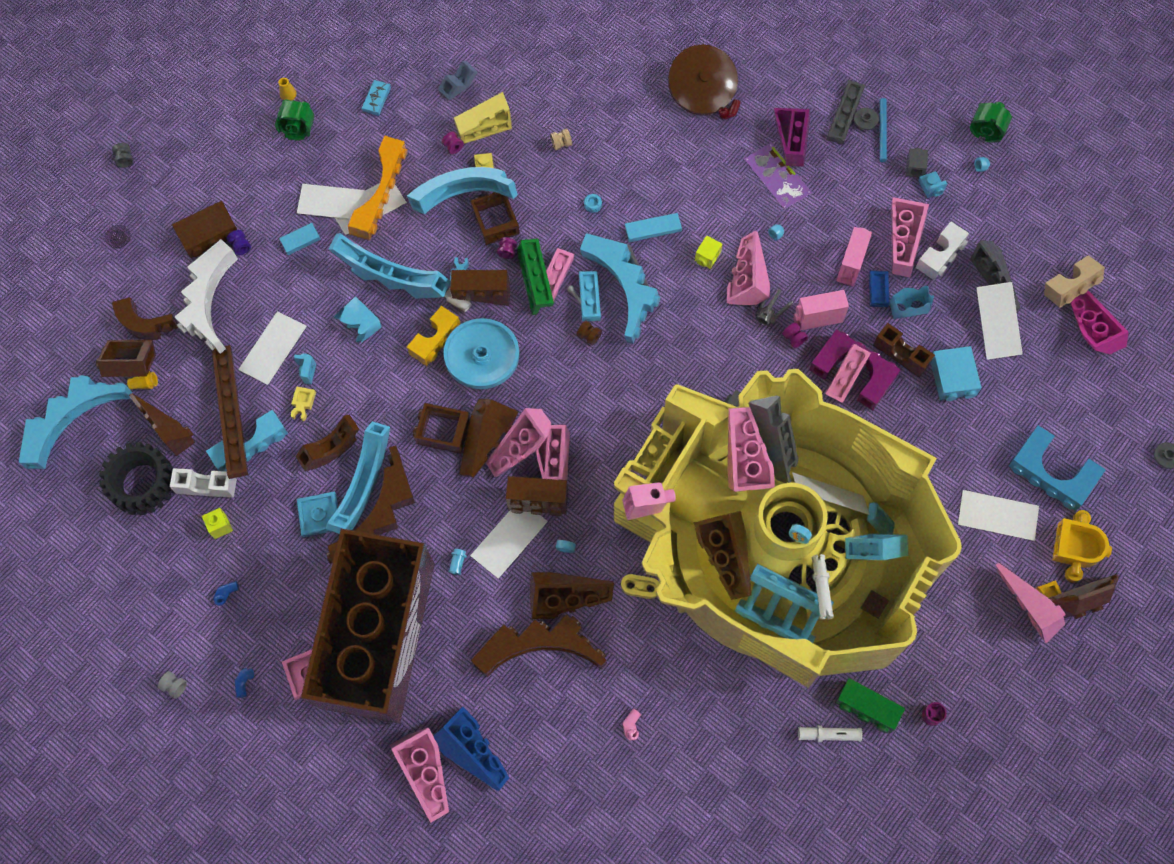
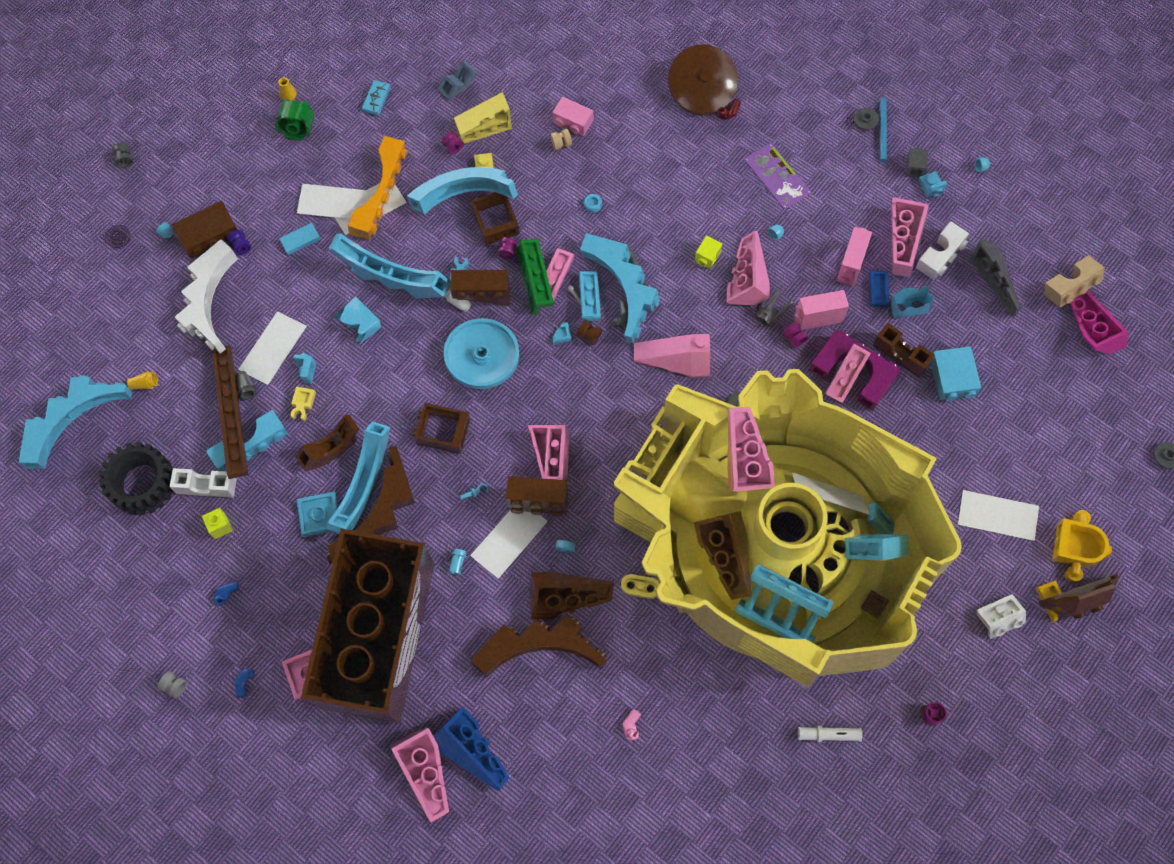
reddish brown window [96,340,156,377] -> none
reddish brown arch [112,297,178,340] -> none
reddish brown wedge [129,393,195,456] -> none
yellow arch [407,306,460,366] -> none
reddish brown wedge [459,399,518,478] -> none
bright pink wedge [486,408,551,477] -> none
bright pink torso [622,483,676,520] -> none
medium azure tile [625,213,682,242] -> none
dark grey wedge [748,395,798,483] -> none
magenta wedge [774,108,810,167] -> none
medium azure tile [789,524,812,544] -> none
white pin [811,554,834,620] -> none
dark grey tile [827,80,865,145] -> none
green brick [835,678,905,733] -> none
green brick [970,102,1012,143] -> none
white sticker [976,282,1023,360] -> none
bright pink wedge [996,563,1066,643] -> none
dark azure arch [1008,425,1106,511] -> none
none -> medium azure hinge [156,222,173,238]
none -> dark grey cone [236,371,256,400]
none -> medium azure hand [460,484,489,500]
none -> bright pink brick [552,97,594,136]
none -> medium azure tile [553,322,571,345]
none -> dark grey arm [614,301,628,327]
none -> bright pink wedge [634,334,710,378]
none -> white bracket [977,594,1026,639]

